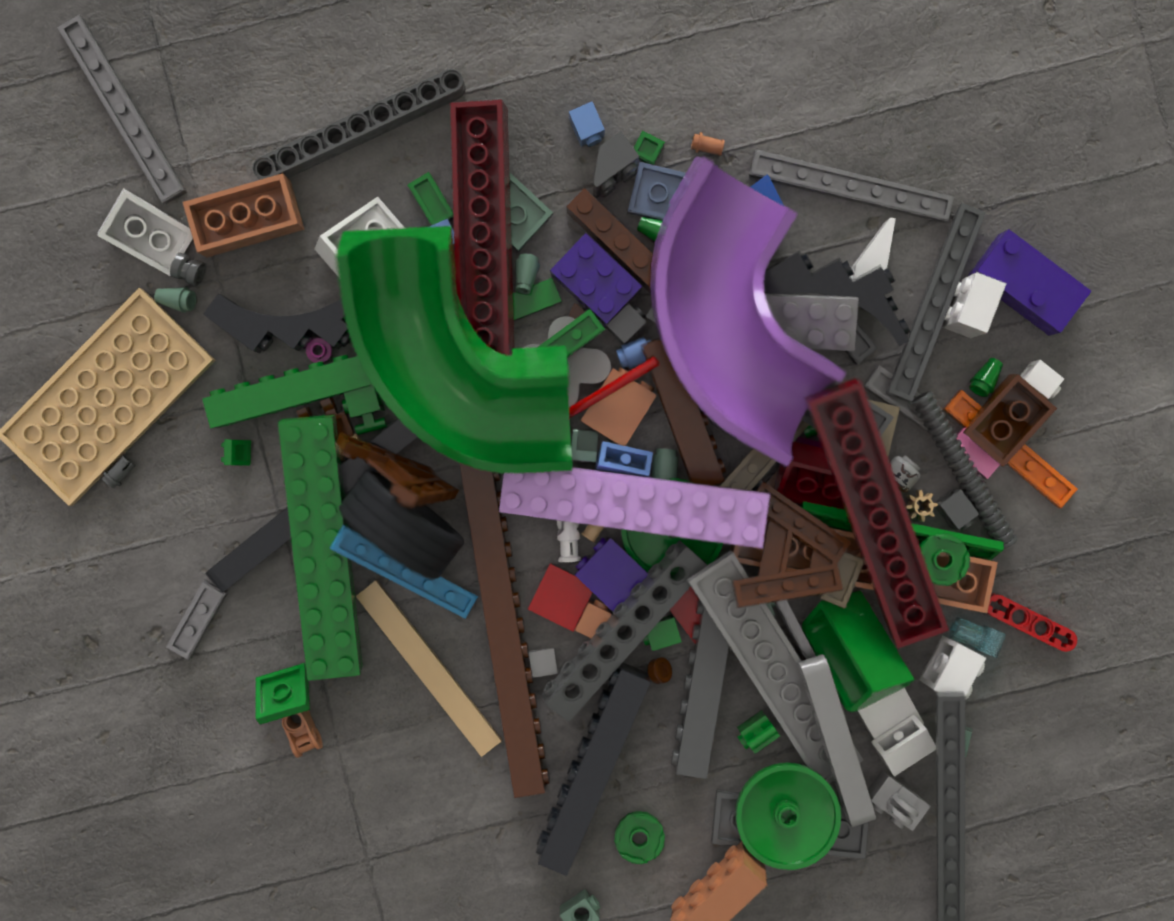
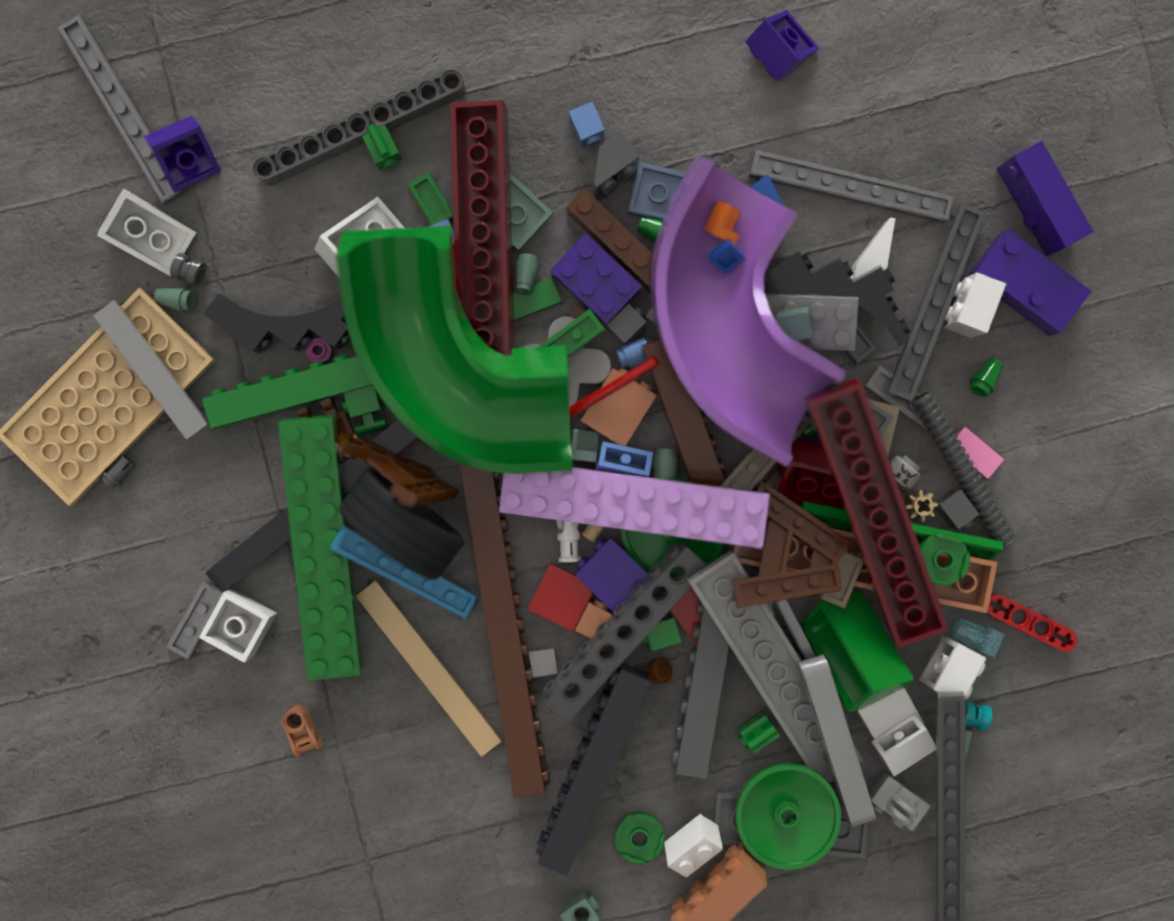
nougat brick [183,173,305,257] -> none
green tile [221,439,251,466] -> none
green plate [256,663,310,725] -> none
green tile [634,131,665,165] -> none
nougat pin [691,132,725,156] -> none
orange tile [943,390,1078,508] -> none
reddish brown slope [963,374,1057,467] -> none
white brick [1020,360,1064,399] -> none
none -> light grey tile [93,300,209,440]
none -> dark purple slope [144,116,221,193]
none -> white brick [199,589,277,663]
none -> green brick [362,124,402,170]
none -> white brick [664,814,723,878]
none -> orange panel [704,200,741,244]
none -> blue tile [707,239,746,274]
none -> dark purple slope [745,10,820,81]
none -> sand green brick [775,306,813,341]
none -> teal wheel [965,700,993,731]
none -> dark purple brick [996,140,1094,256]

